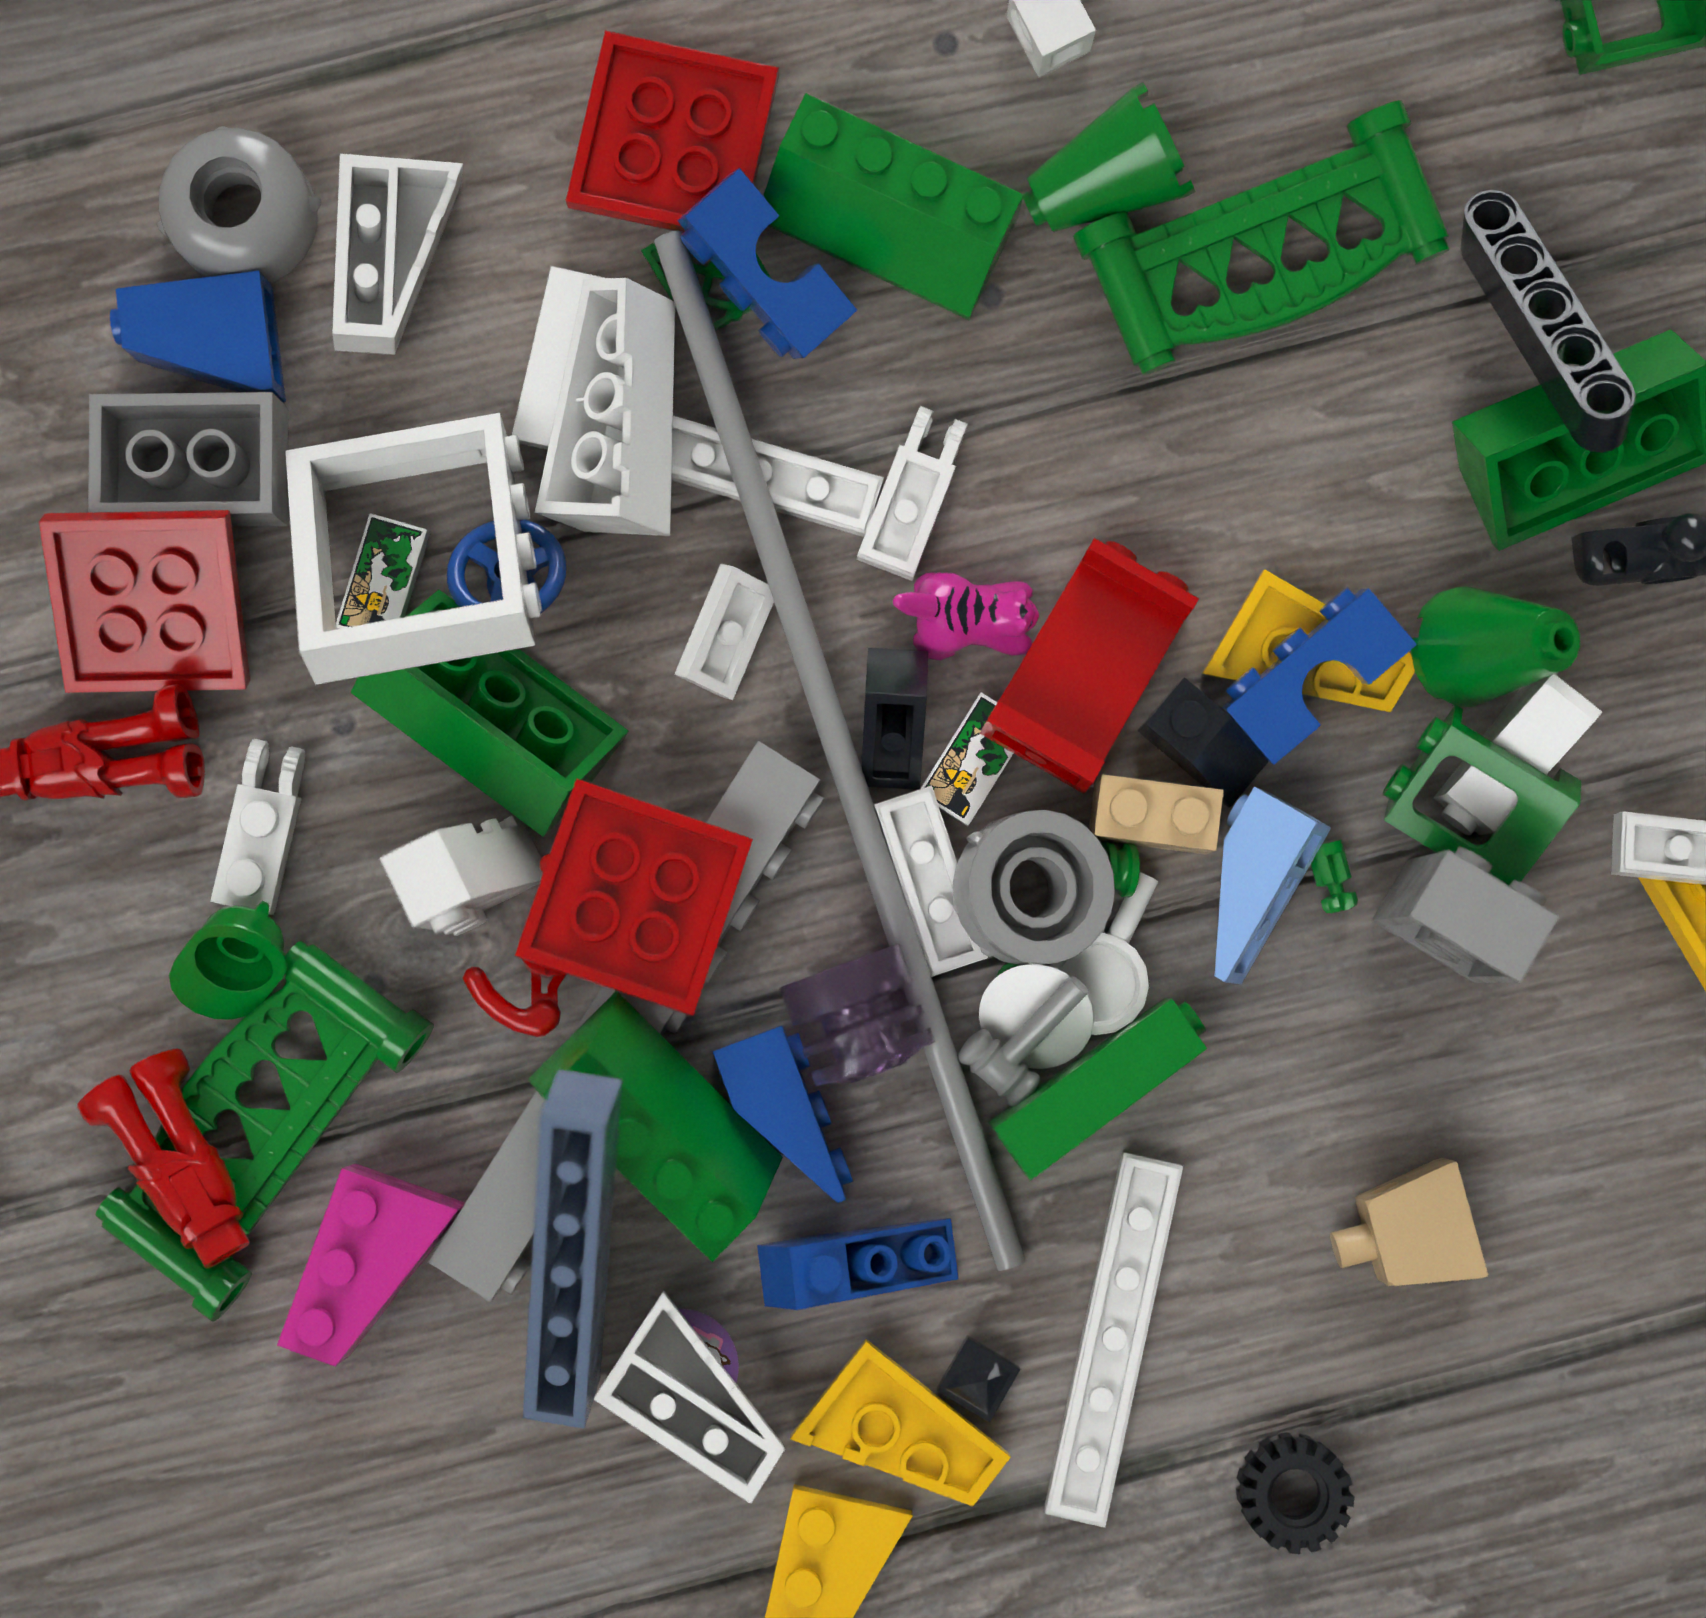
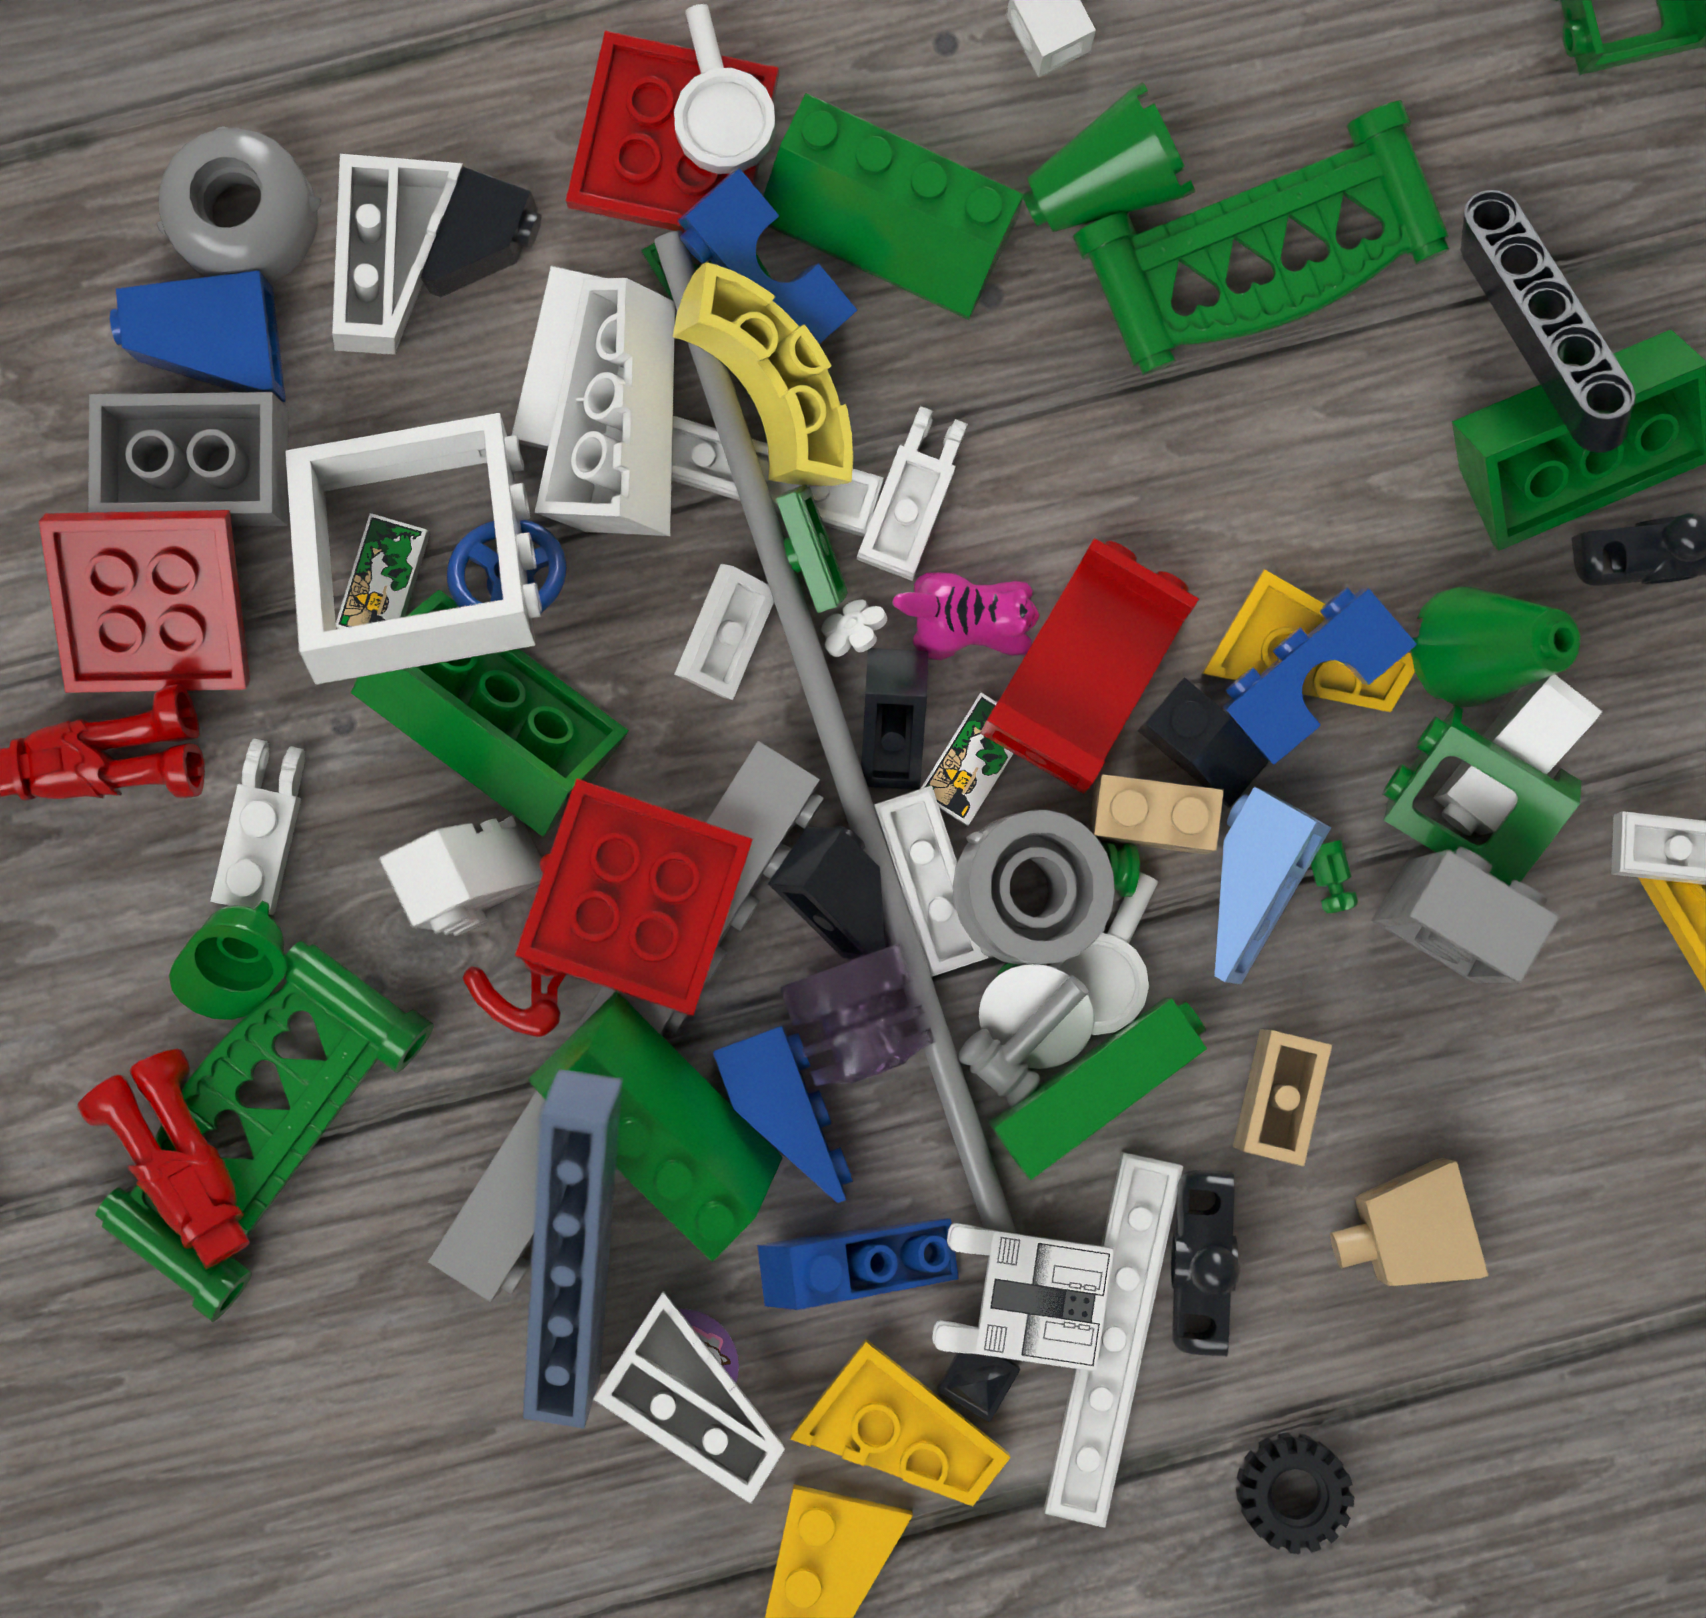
dark pink wedge [277,1163,465,1366] -> none
none -> black slope [420,166,541,297]
none -> light yellow brick [672,262,853,486]
none -> white piece [674,4,776,174]
none -> black slope [768,826,885,963]
none -> plate [776,484,848,613]
none -> white plant [821,599,887,657]
none -> white flag [932,1223,1115,1372]
none -> black piece [1171,1170,1240,1356]
none -> tan brick [1233,1029,1332,1166]

